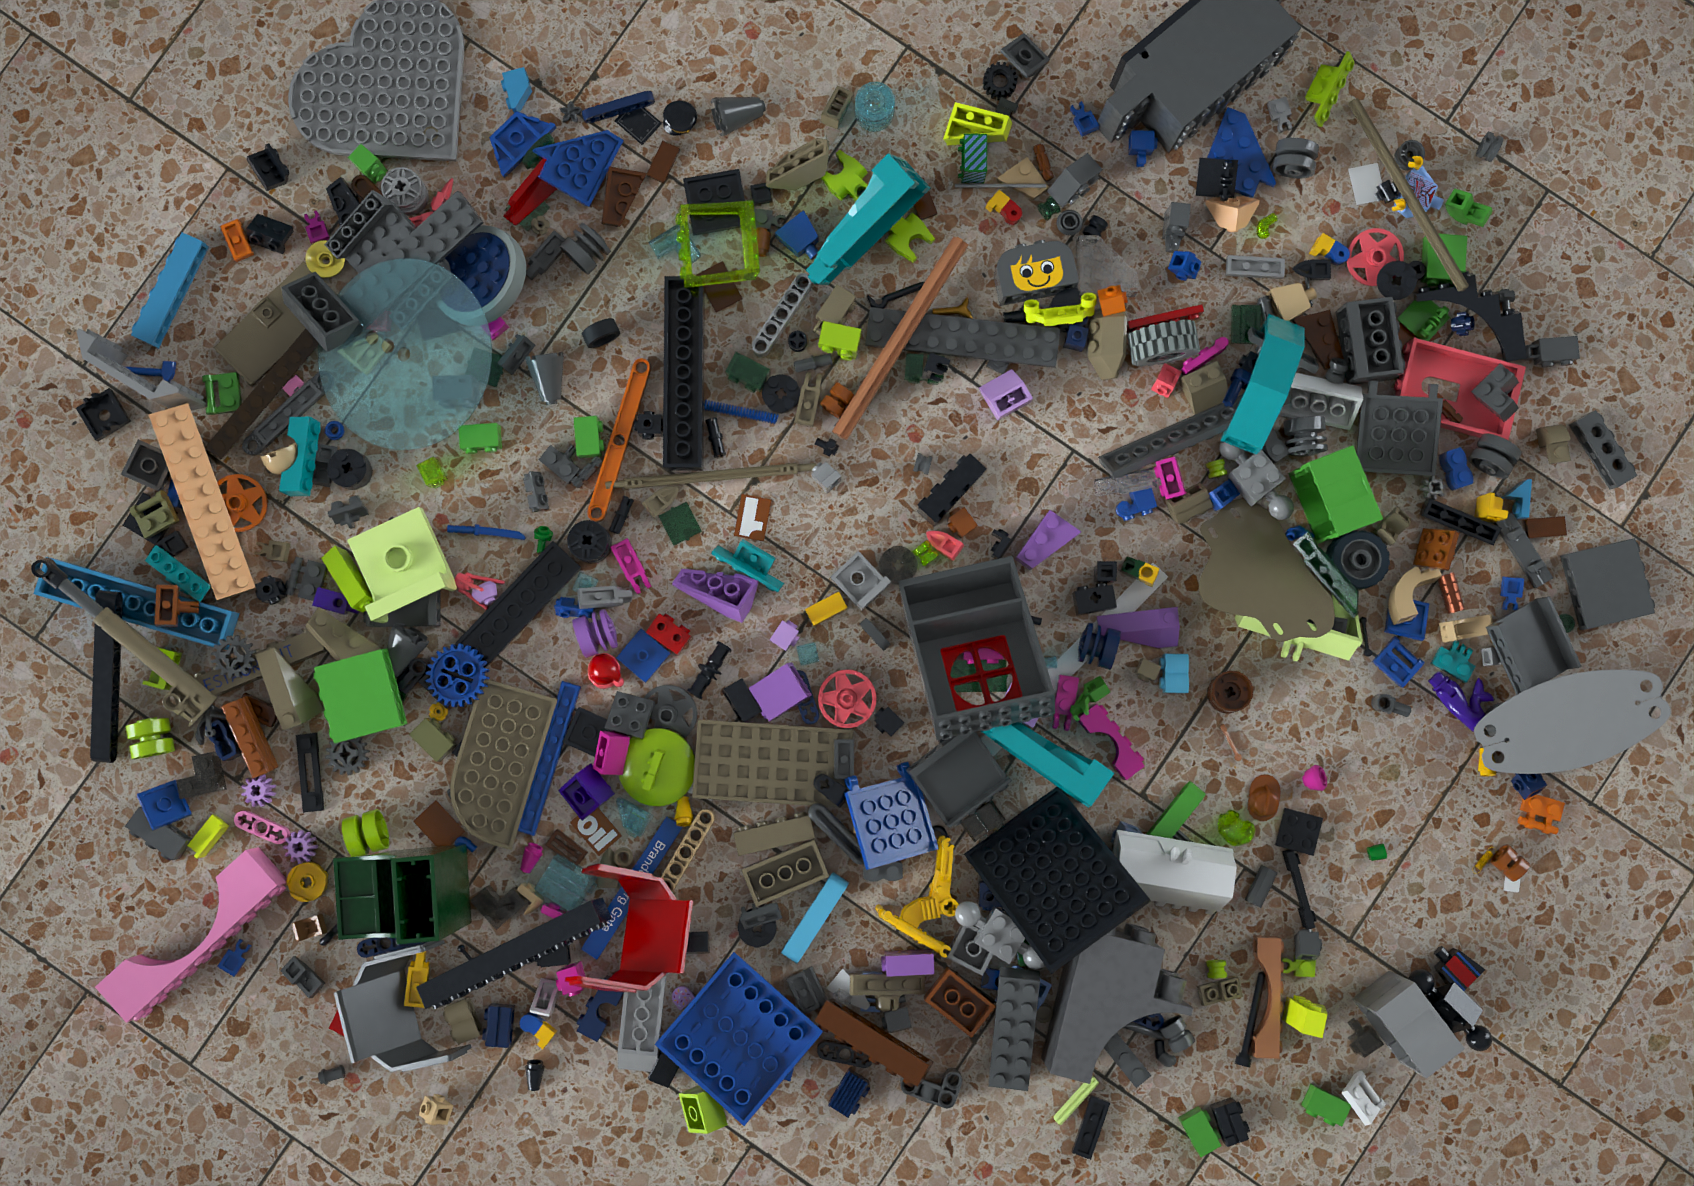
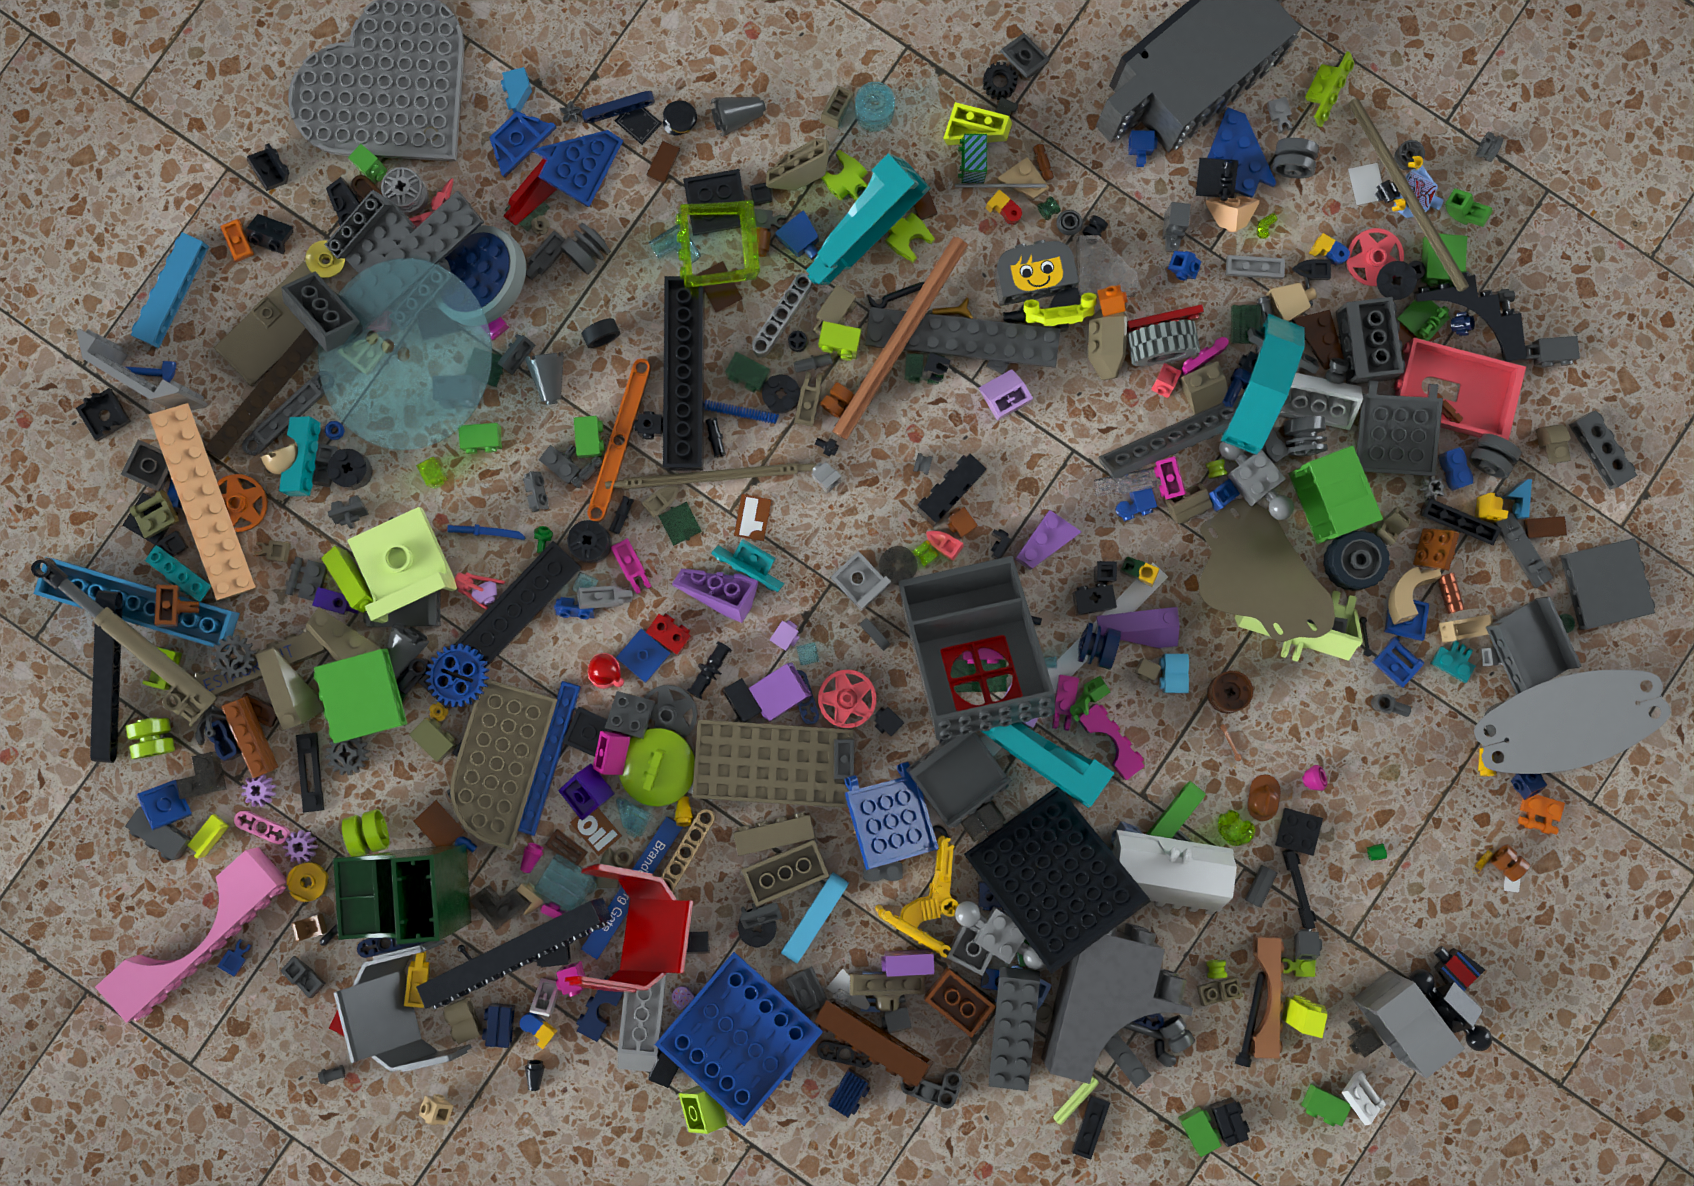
bright green plate [202,372,242,415] -> none
black brick [255,575,287,605] -> none
bright pink tile [282,375,305,397] -> none
magenta plate [304,210,330,244] -> none
clear green slope [522,132,555,170] -> none
medium lavender wheel [572,609,618,658] -> none
reddish brown wing [601,166,647,227] -> none
yellow panel [805,592,848,626] -> none
dark grey piece [808,803,864,865] -> none
black piece [813,774,849,808] -> none
dark grey piece [1047,153,1103,208] -> none
dark blue brick [1063,317,1089,352] -> none
blue plate [1070,101,1099,137] -> none
blue arm [1285,525,1315,542] -> none
clear green wedge [1293,531,1359,618] -> none
dark purple piece [1428,671,1495,732] -> none
dark grey brick [1471,363,1519,422] -> none
blue plate [1500,576,1524,611] -> none

